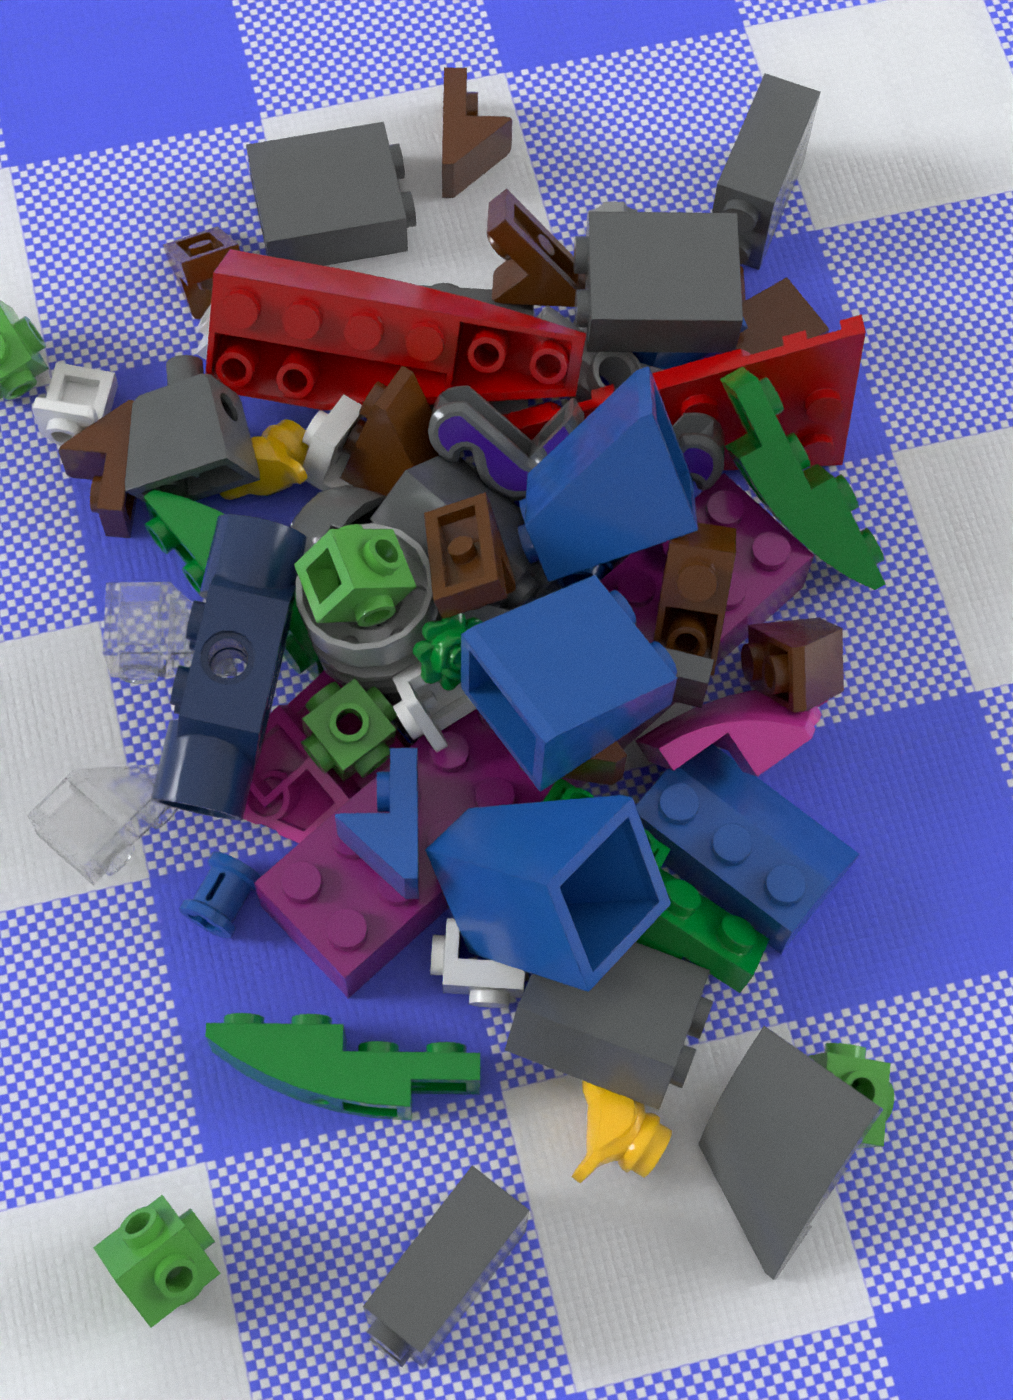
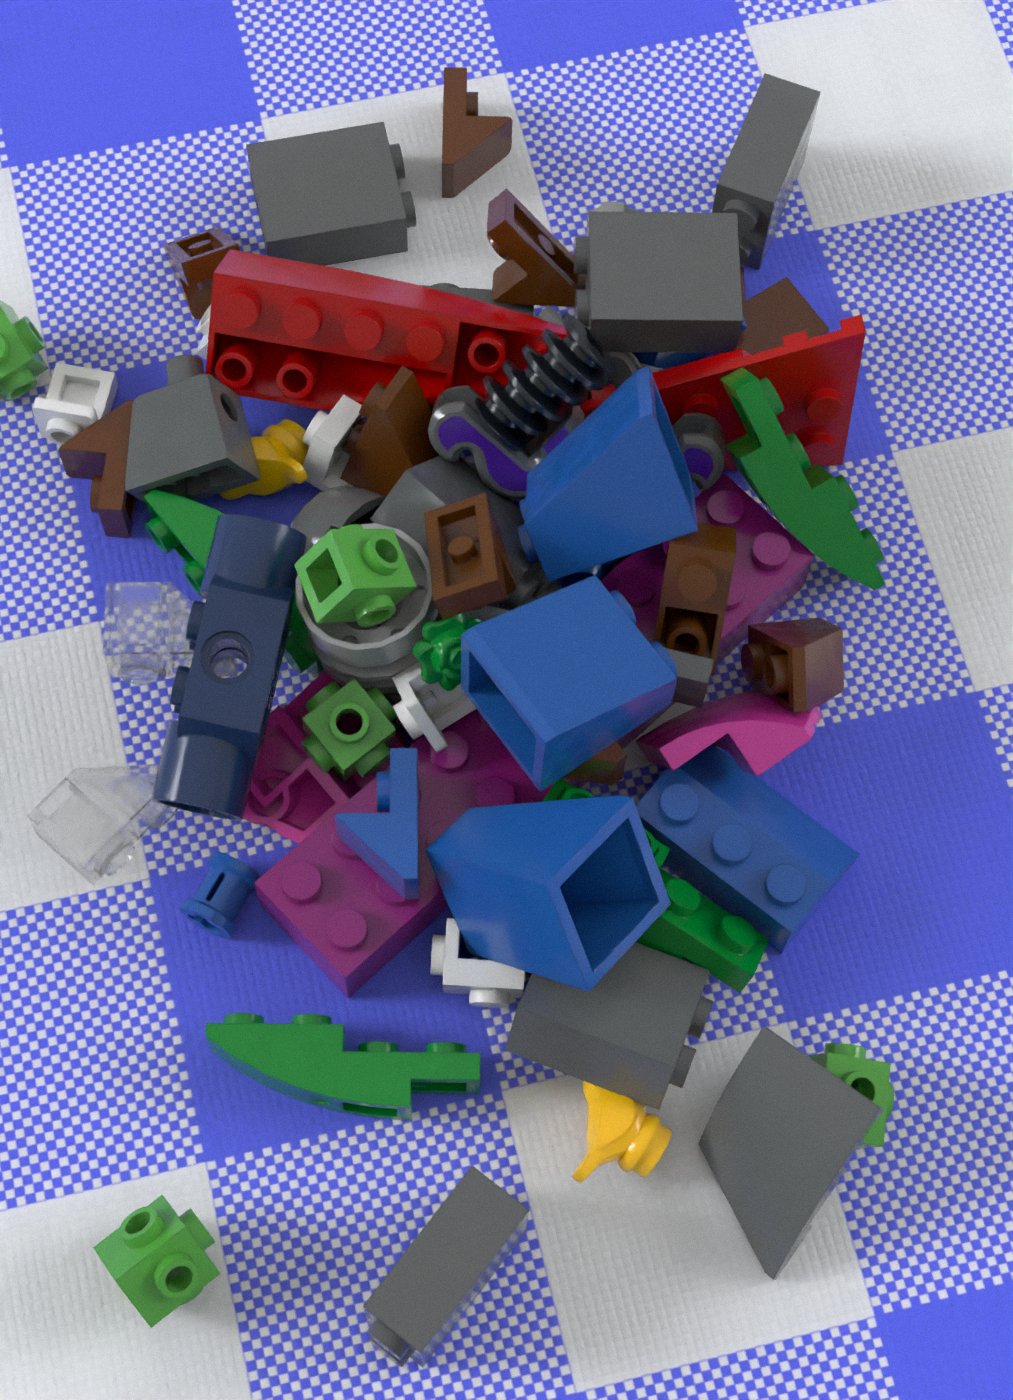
none -> black piece [475,313,617,451]

